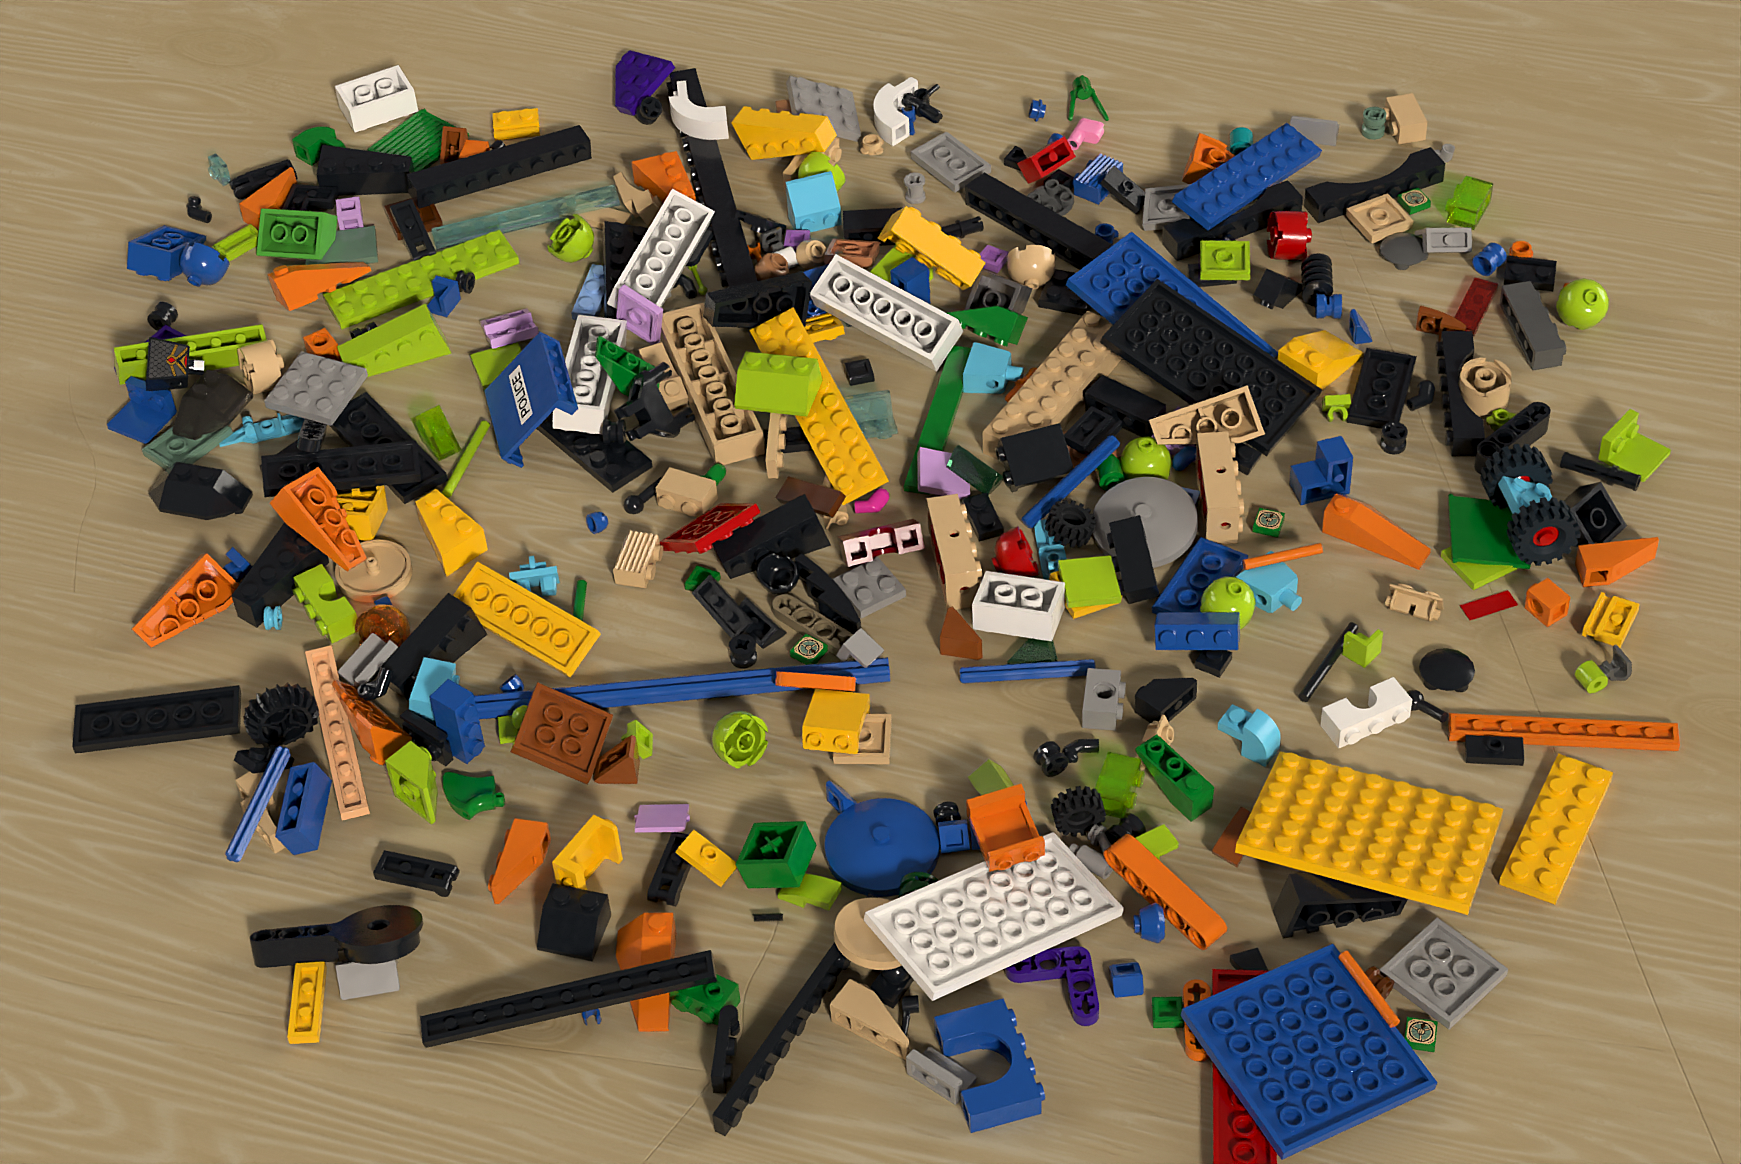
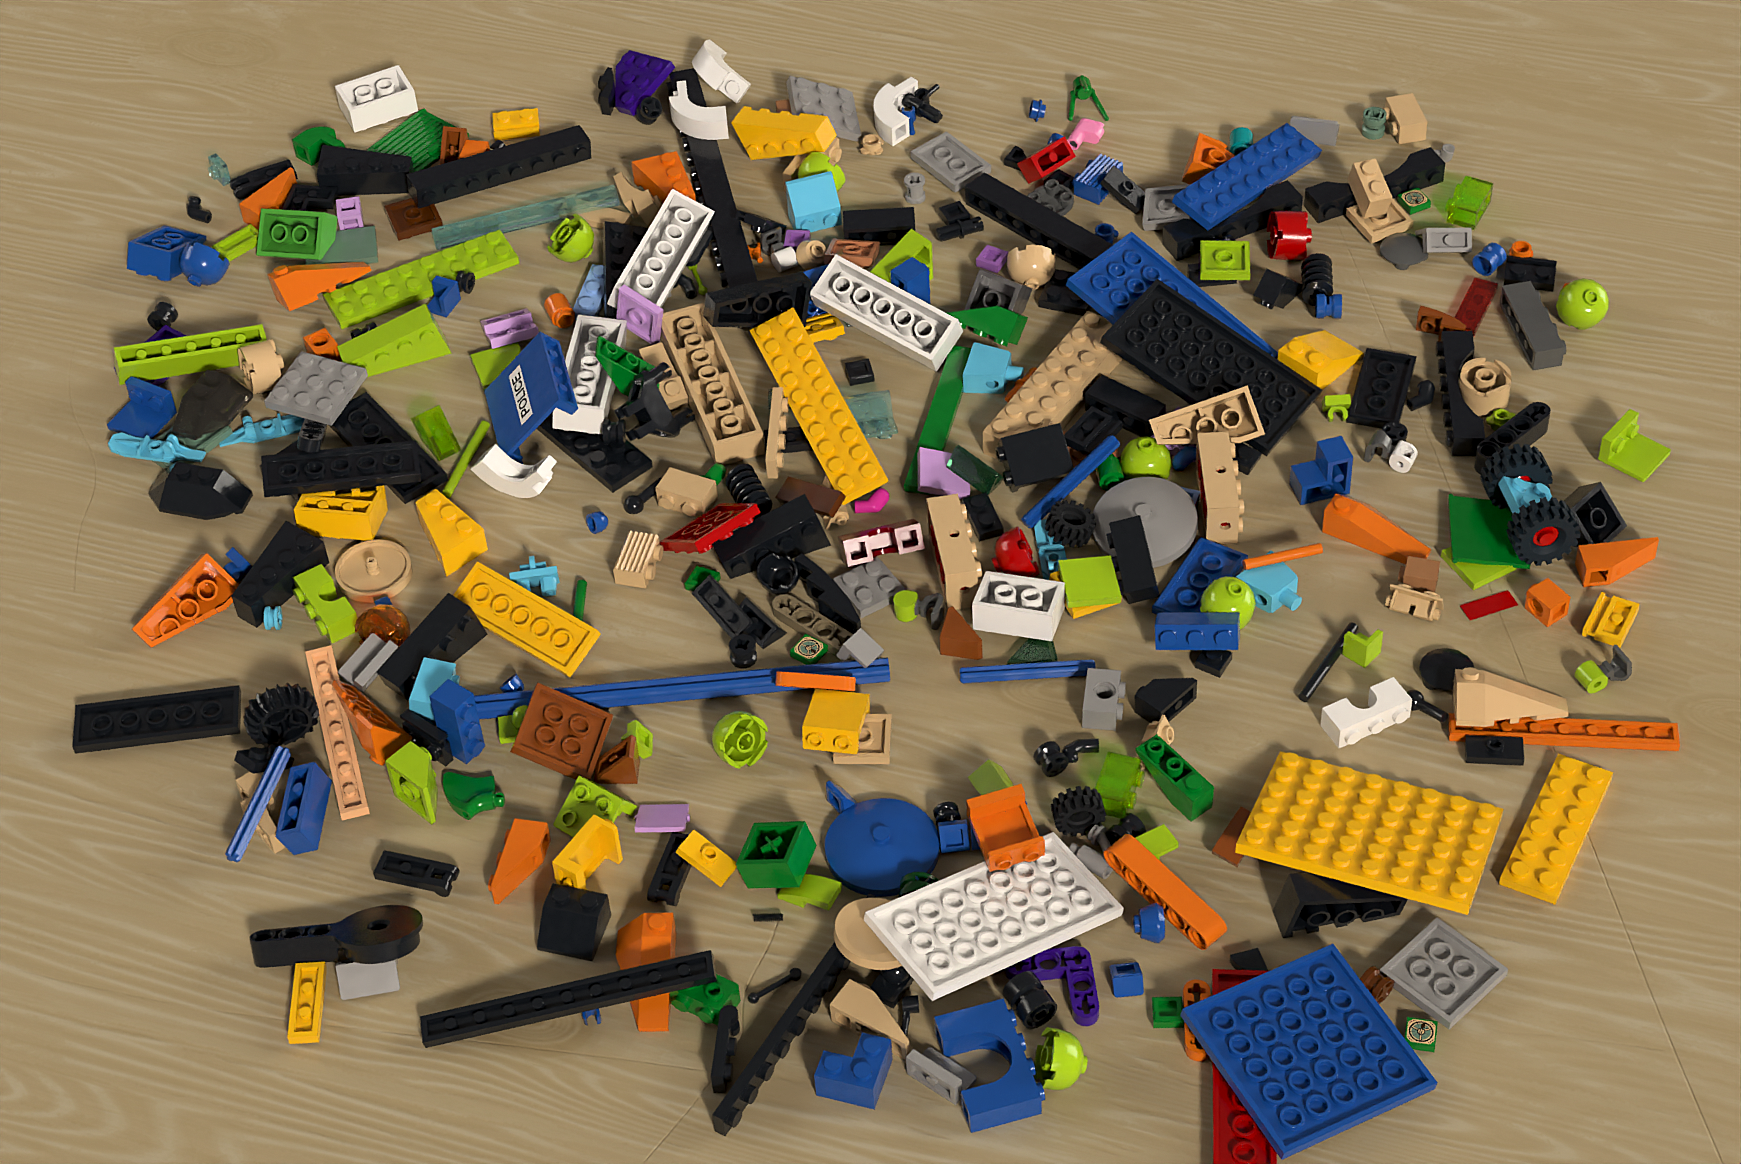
torso [146,337,204,391] -> none
orange wedge [270,467,367,571] -> none
black arm [357,667,394,701] -> none
black plate [390,199,436,261] -> none
lime slope [734,351,823,417] -> none
medium nougat head [754,253,789,281] -> none
yellow wedge [878,206,986,290] -> none
medium azure brick [1218,704,1281,767] -> none
tile [1253,508,1285,538] -> none
orange bar [1338,951,1400,1028] -> none
blue slope [1349,309,1372,344] -> none
black pin [1560,452,1641,491] -> none
none -> medium azure piece [108,432,206,463]
none -> white arch [471,444,557,498]
none -> orange brick [544,293,575,328]
none -> lime bracket [553,775,637,837]
none -> black slope [598,67,615,116]
none -> white arch [692,39,751,103]
none -> black piece [725,464,773,520]
none -> black hinge [748,968,801,1004]
none -> blue brick [814,1032,893,1110]
none -> leg [893,590,945,630]
none -> black plate [939,201,970,225]
none -> black wheel [1003,971,1057,1029]
none -> lime cylinder [1034,1027,1088,1090]
none -> tan brick [1347,159,1392,218]
none -> leg [1364,430,1418,473]
none -> medium nougat brick [1398,556,1440,593]
none -> tan wedge [1452,667,1569,727]

